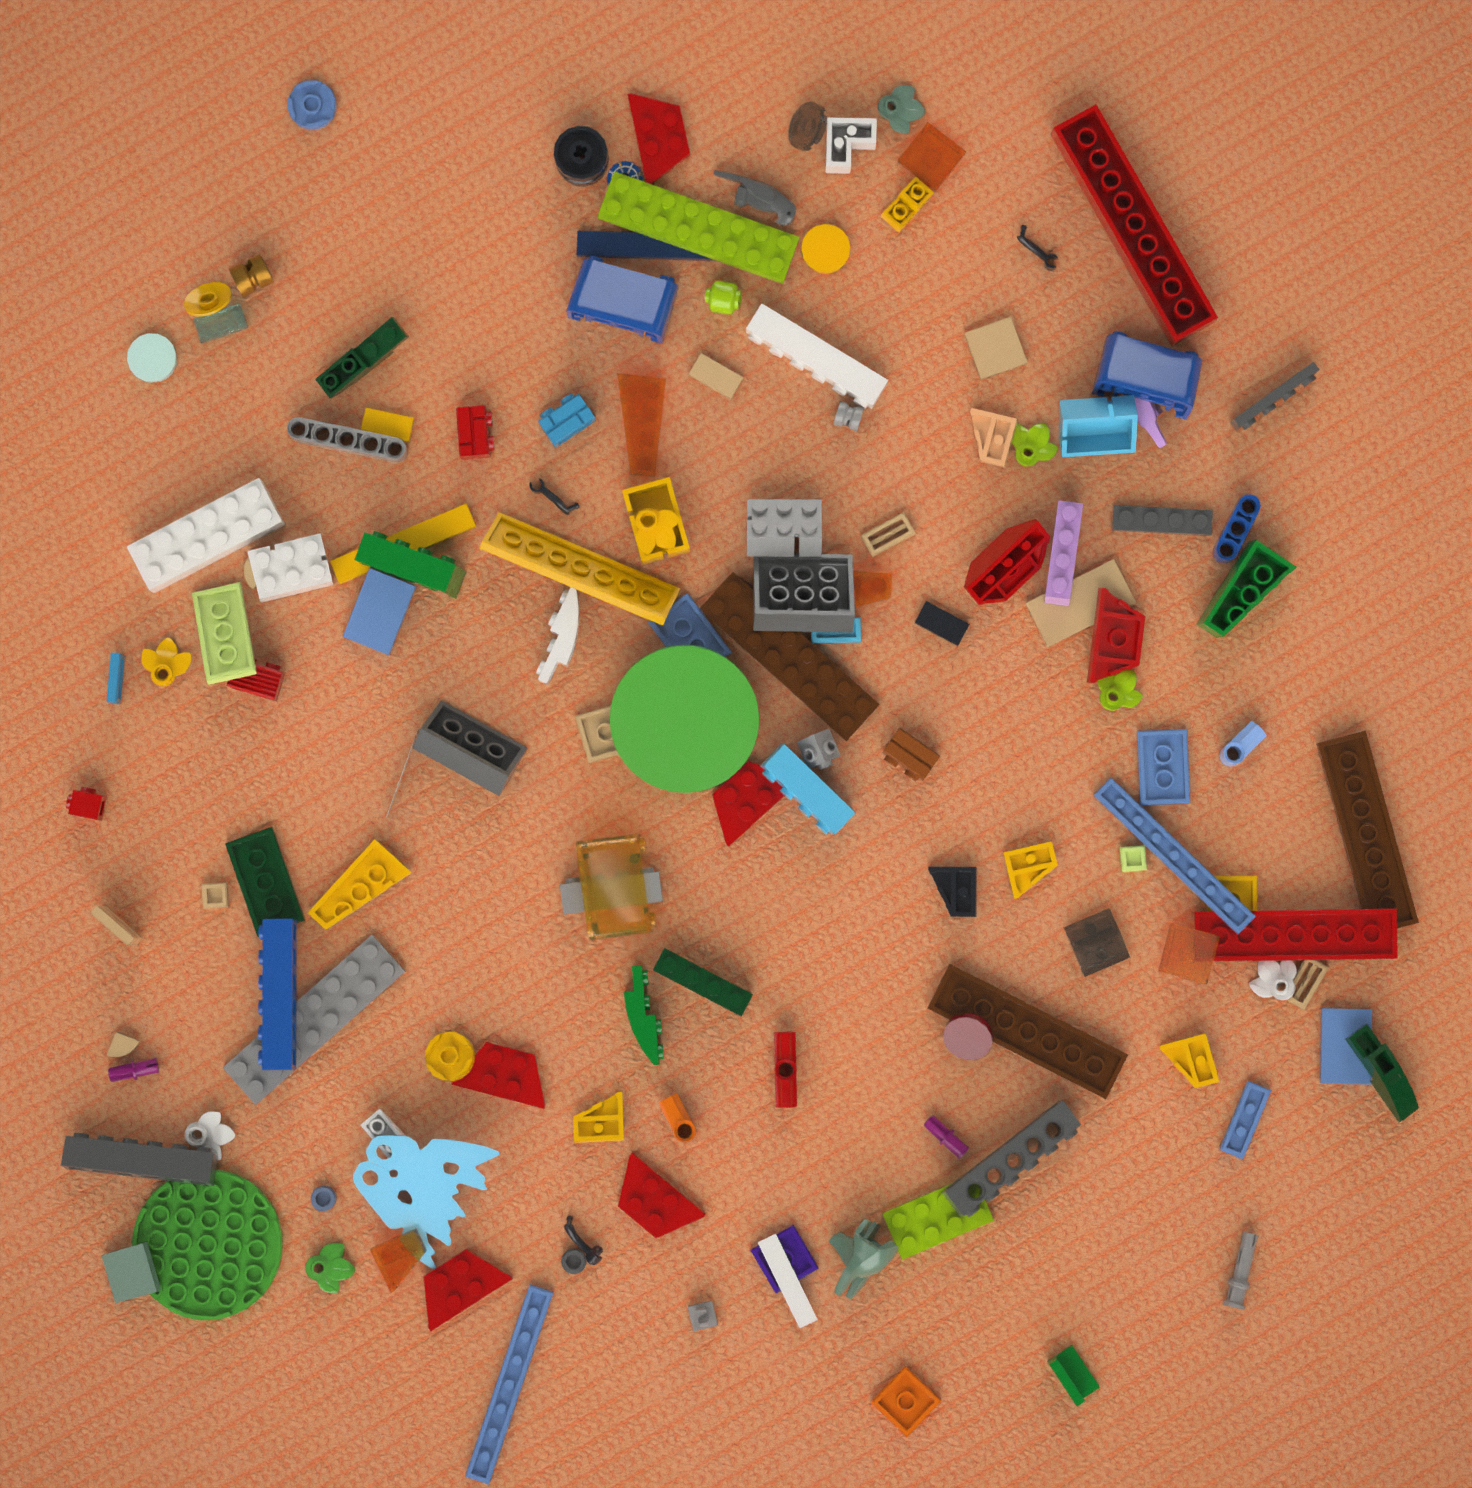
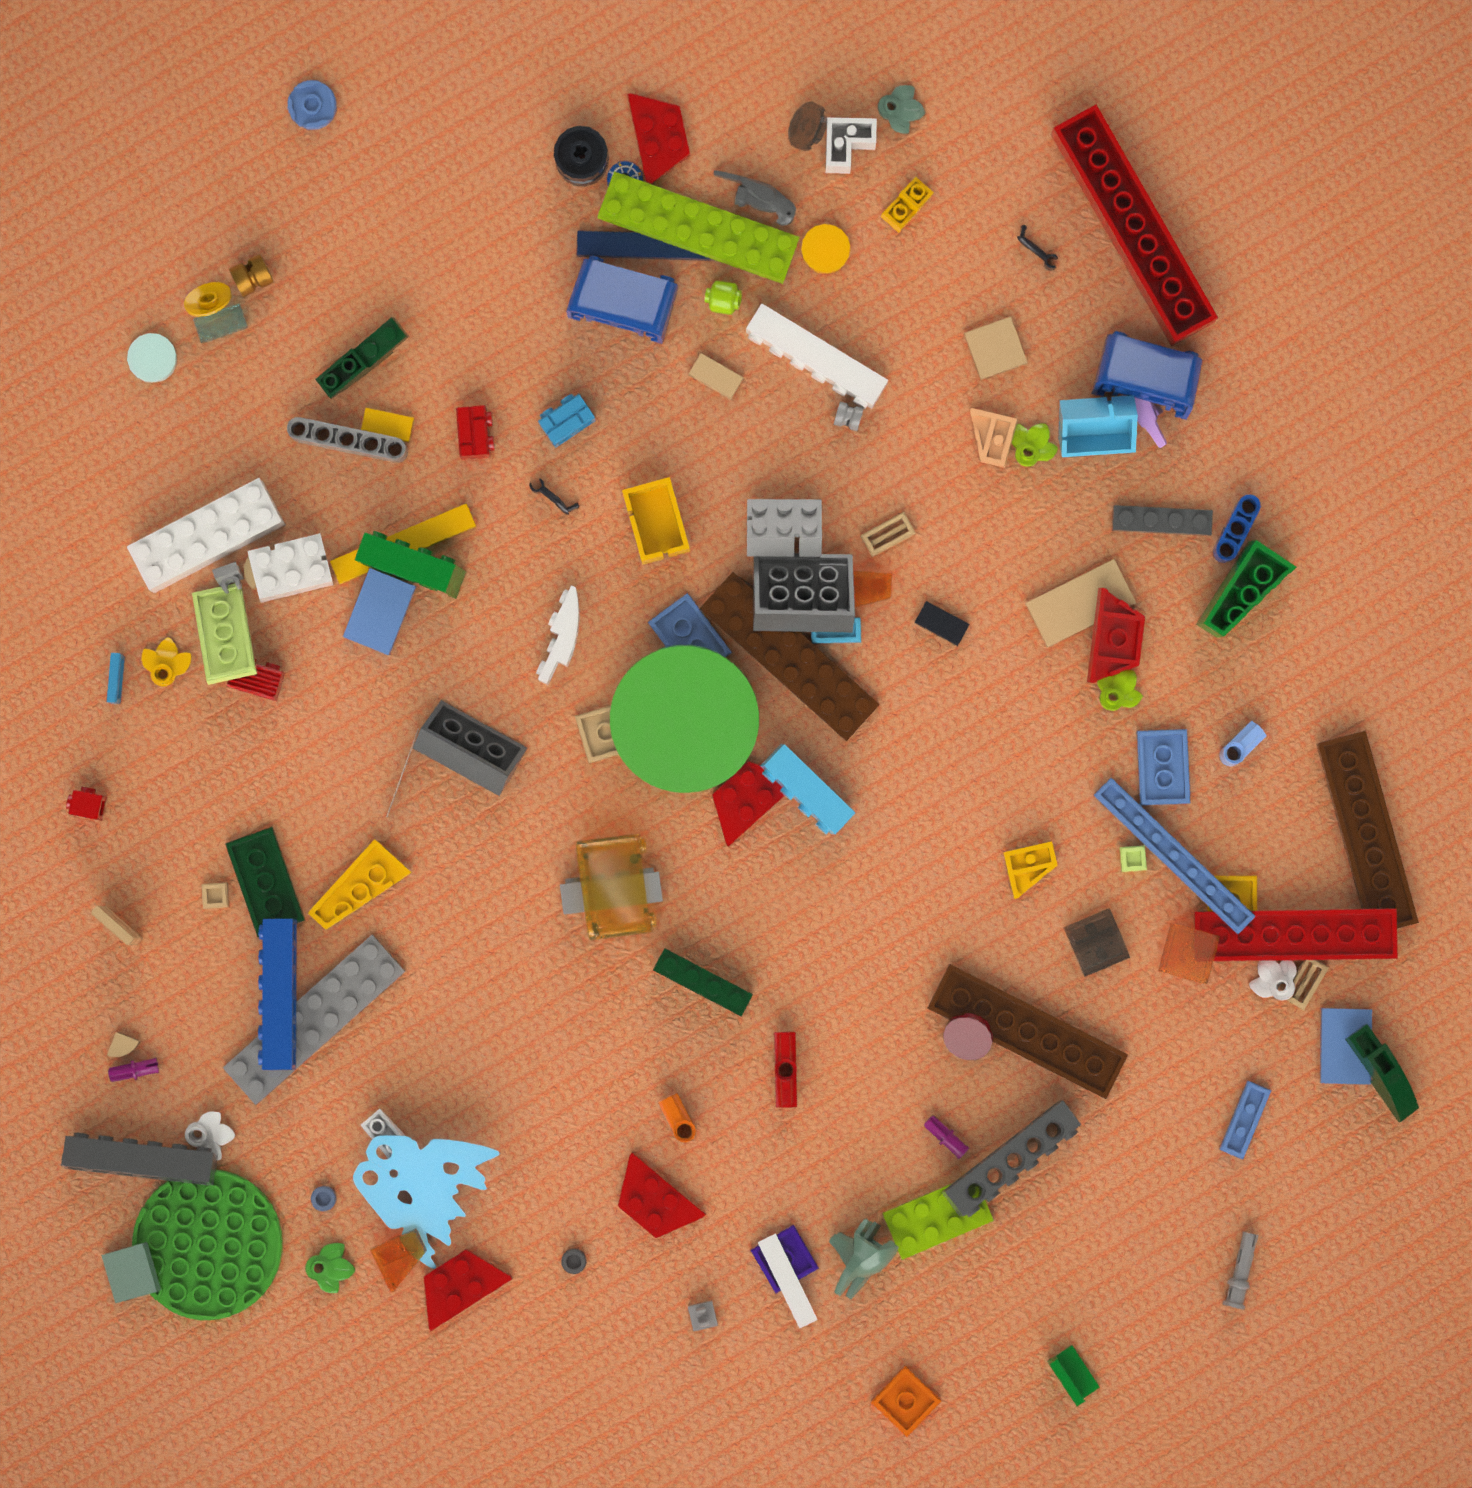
yellow tile [425,1031,475,1081] -> none
red wing [451,1042,546,1109] -> none
medium blue tile [465,1284,553,1485] -> none
yellow plate [480,512,681,625] -> none
black piece [564,1215,603,1265] -> none
yellow wing [573,1092,624,1143] -> none
clear orange wing [617,373,666,477] -> none
green slope [624,965,664,1065] -> none
yellow plate [636,508,680,555] -> none
light grey brick [797,729,841,770] -> none
dark orange brick [882,728,940,782] -> none
clear orange tile [897,122,966,192] -> none
black wing [928,867,977,917] -> none
red wedge [964,519,1051,605] -> none
lavender brick [1044,500,1083,606] -> none
yellow wing [1159,1033,1220,1088] -> none
dark grey plate [1231,362,1320,430] -> none
none -> light grey tile [212,562,244,594]

